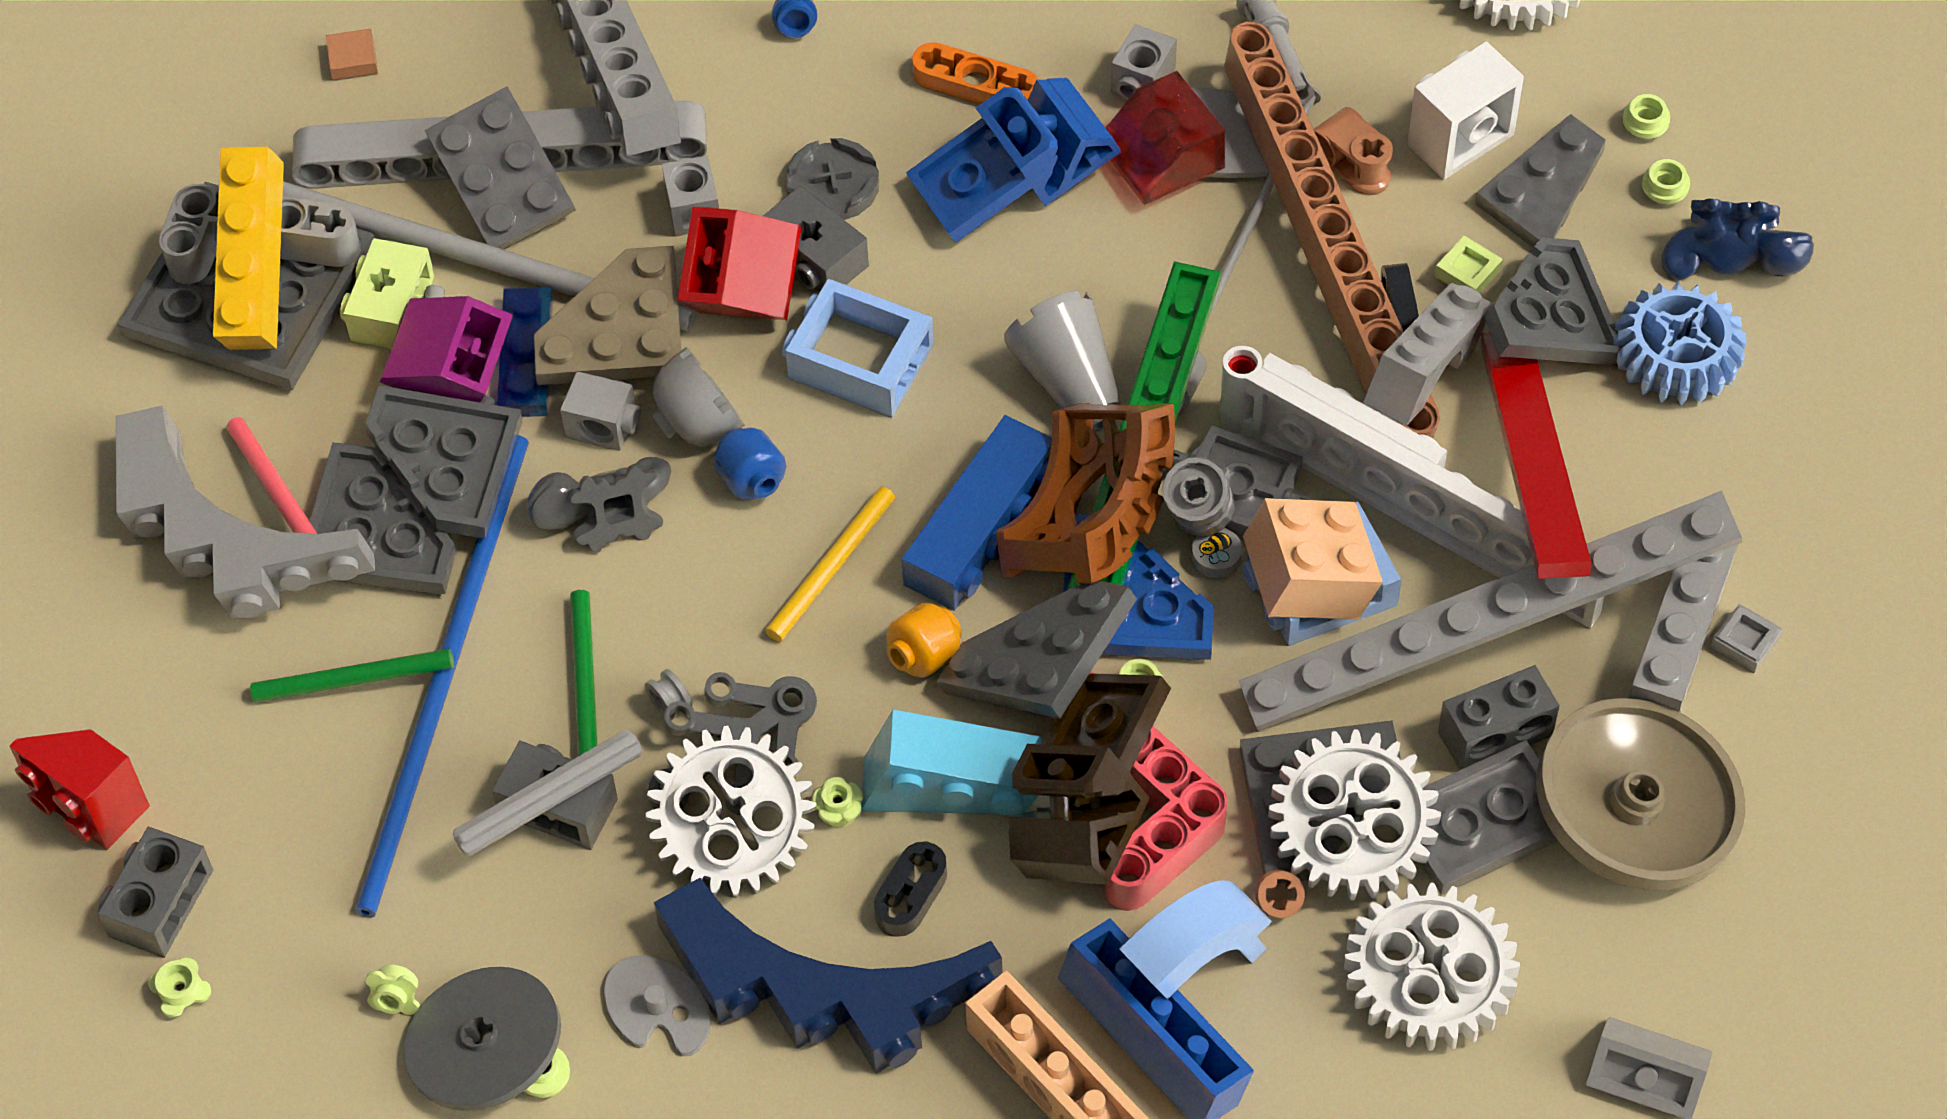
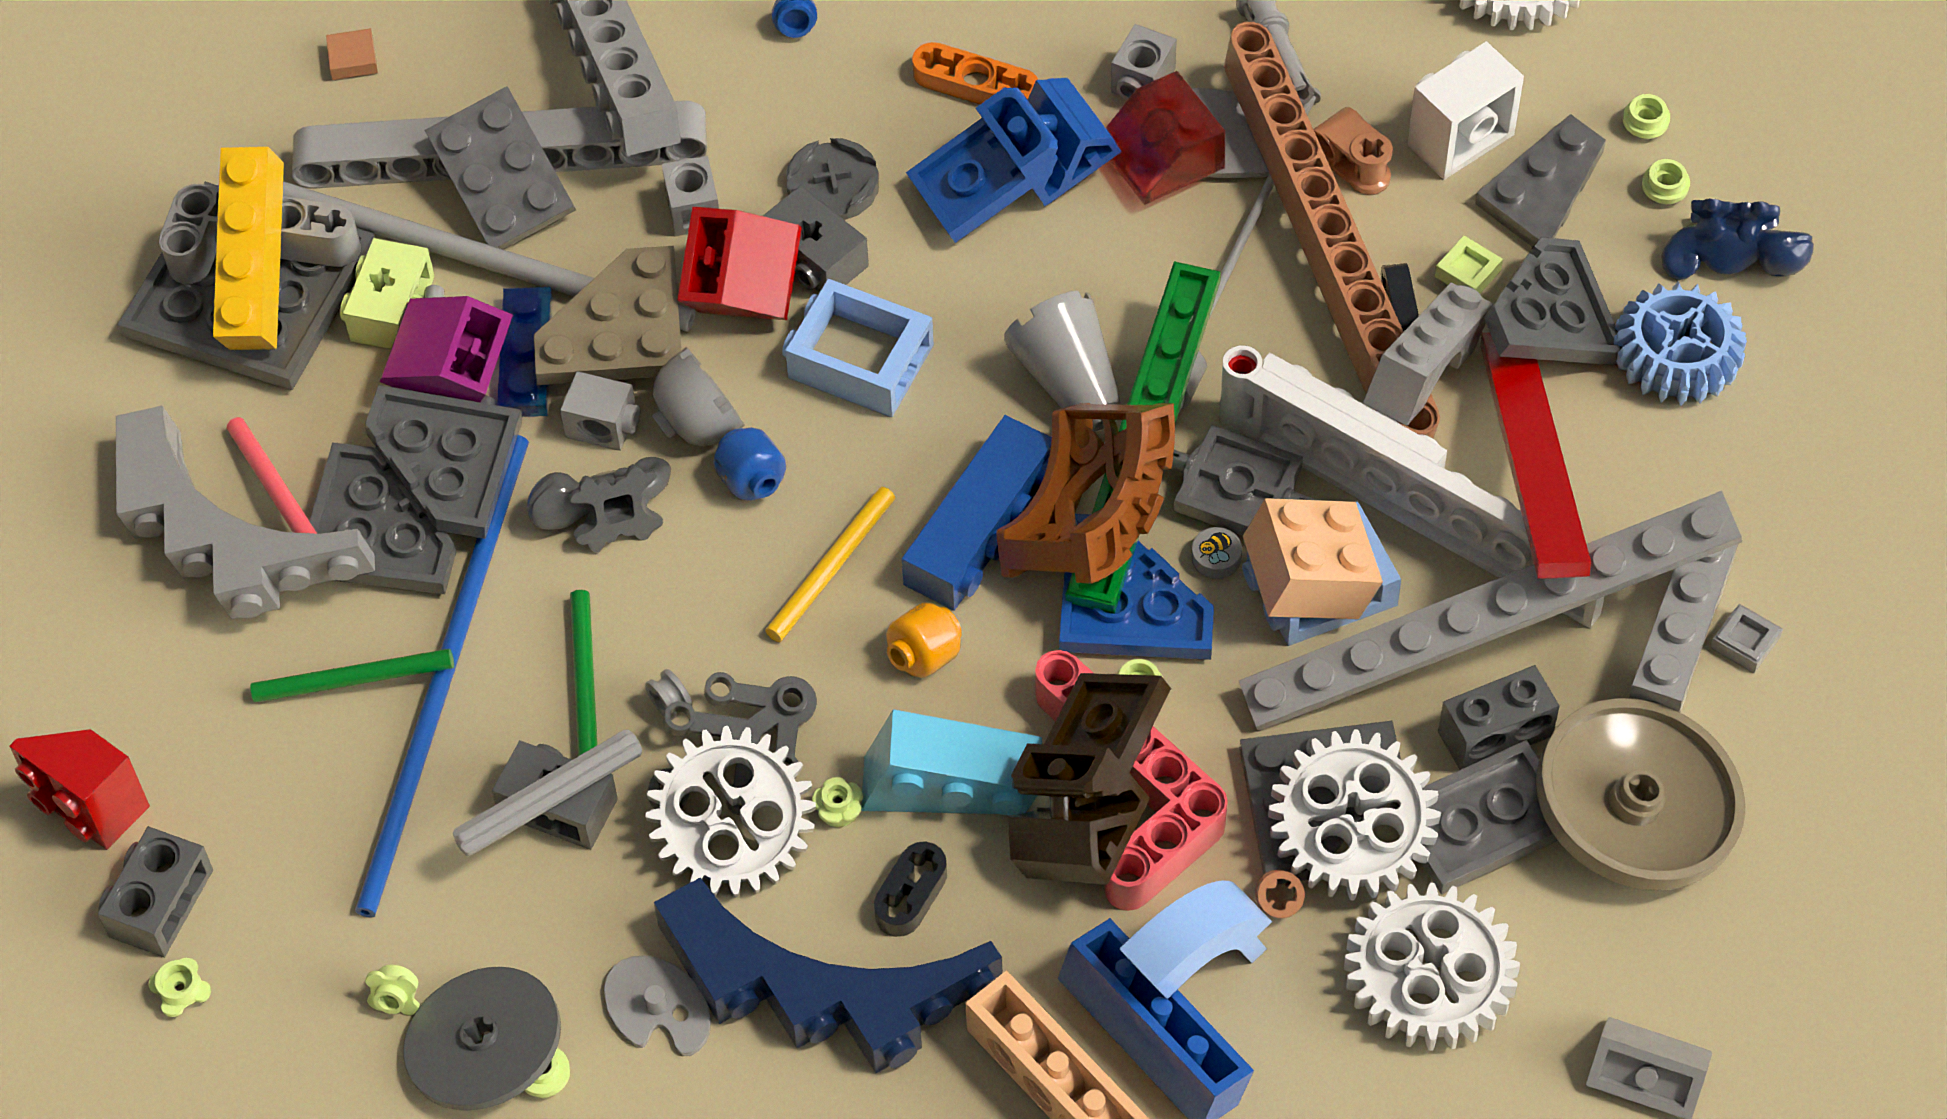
dark grey plate [936,581,1137,719] -> none
light grey wheel [1163,457,1235,537] -> none

